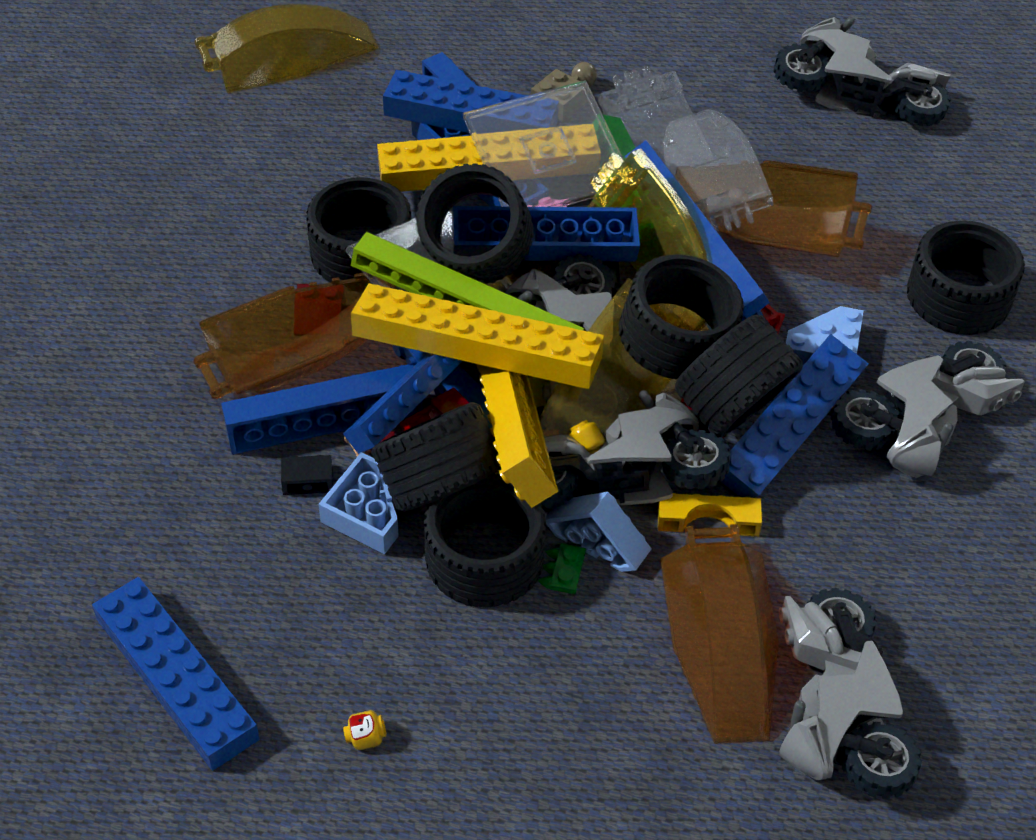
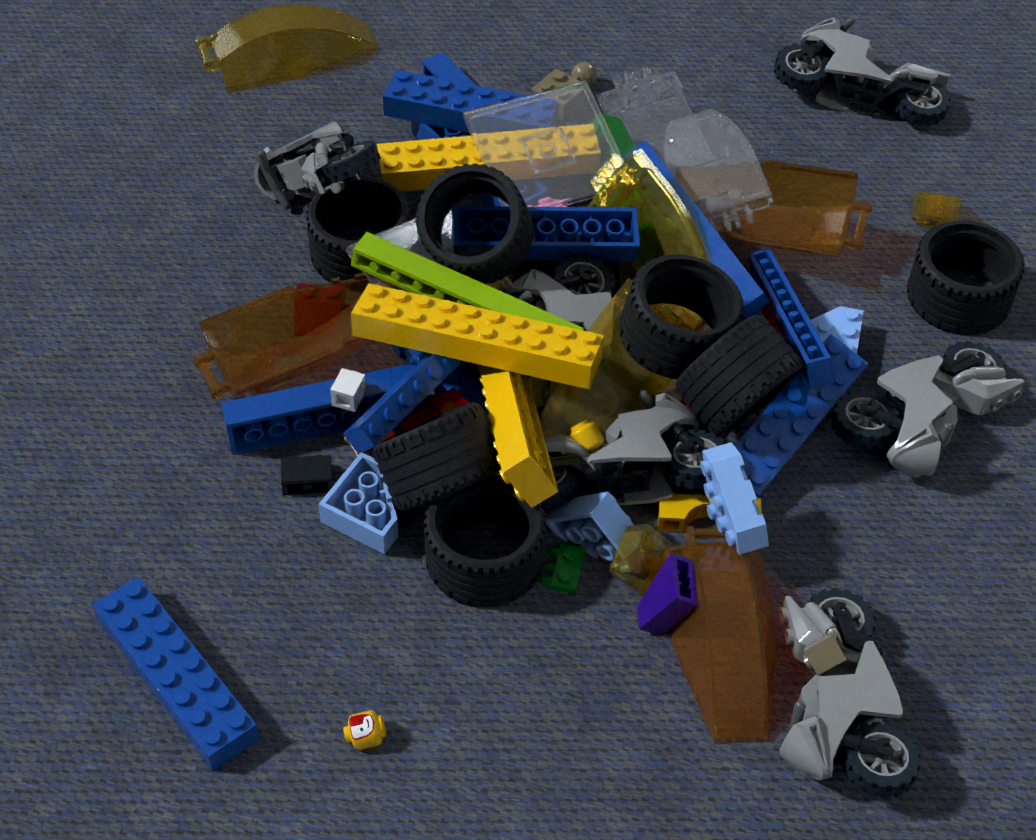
none -> piece [254,121,381,209]
none -> white brick [330,368,366,412]
none -> clear yellow slope [609,524,682,596]
none -> dark purple slope [637,553,699,635]
none -> light blue brick [700,442,769,555]
none -> blue brick [748,248,835,389]
none -> dark tan brick [803,630,849,675]
none -> clear yellow slope [911,191,962,225]

